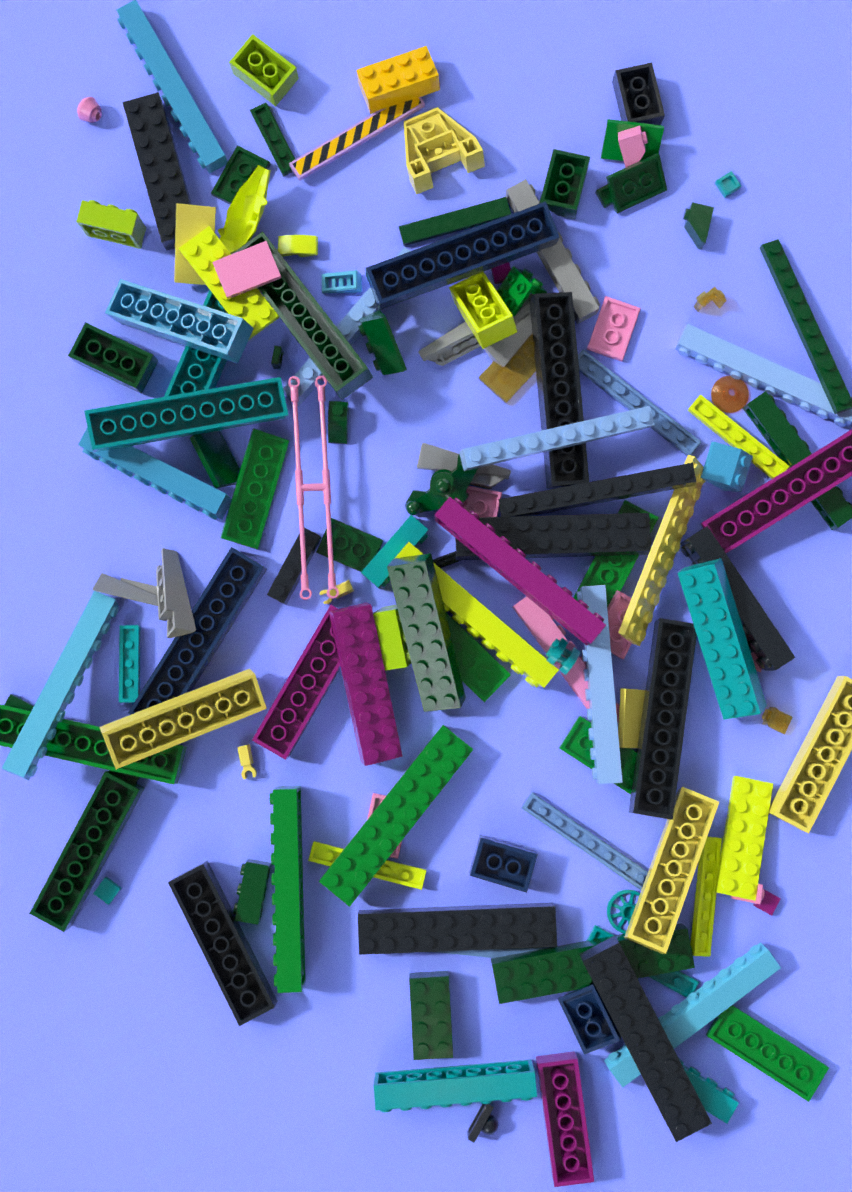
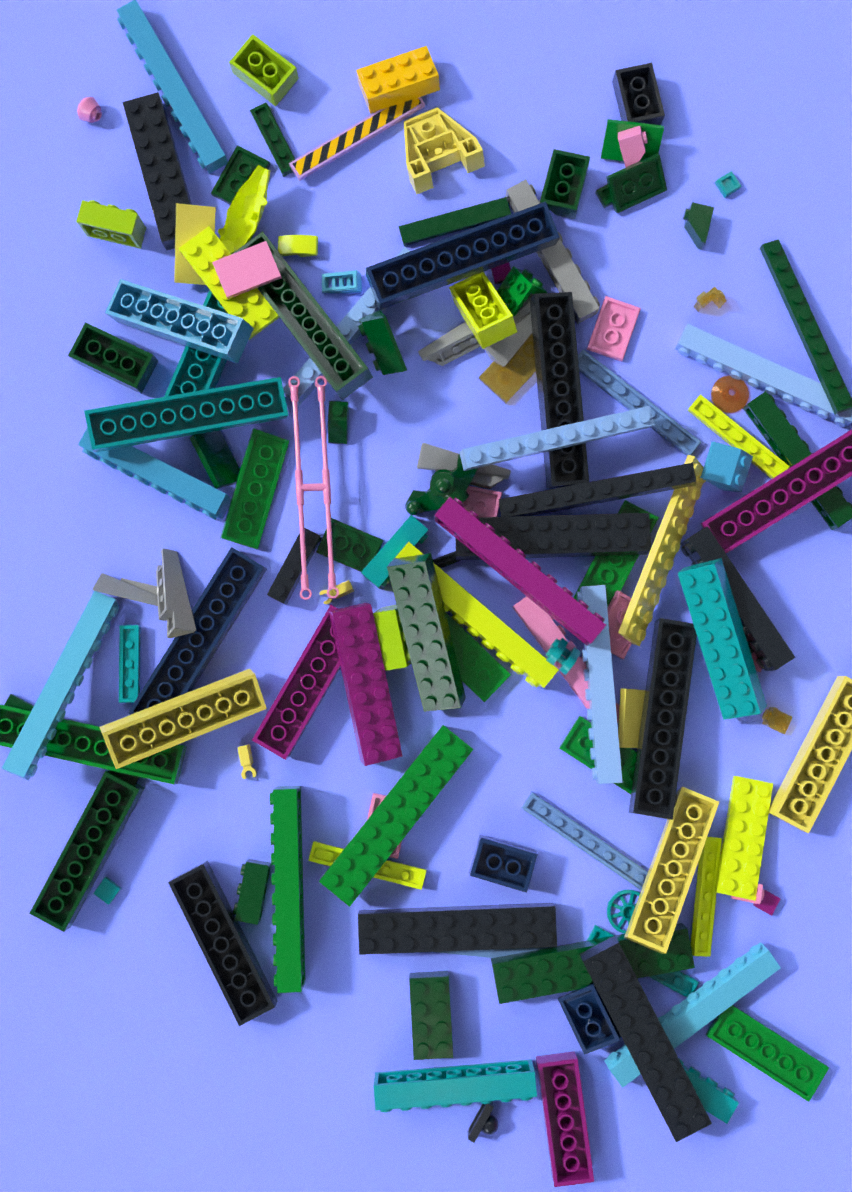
dark green tile [271,345,284,370] -> none

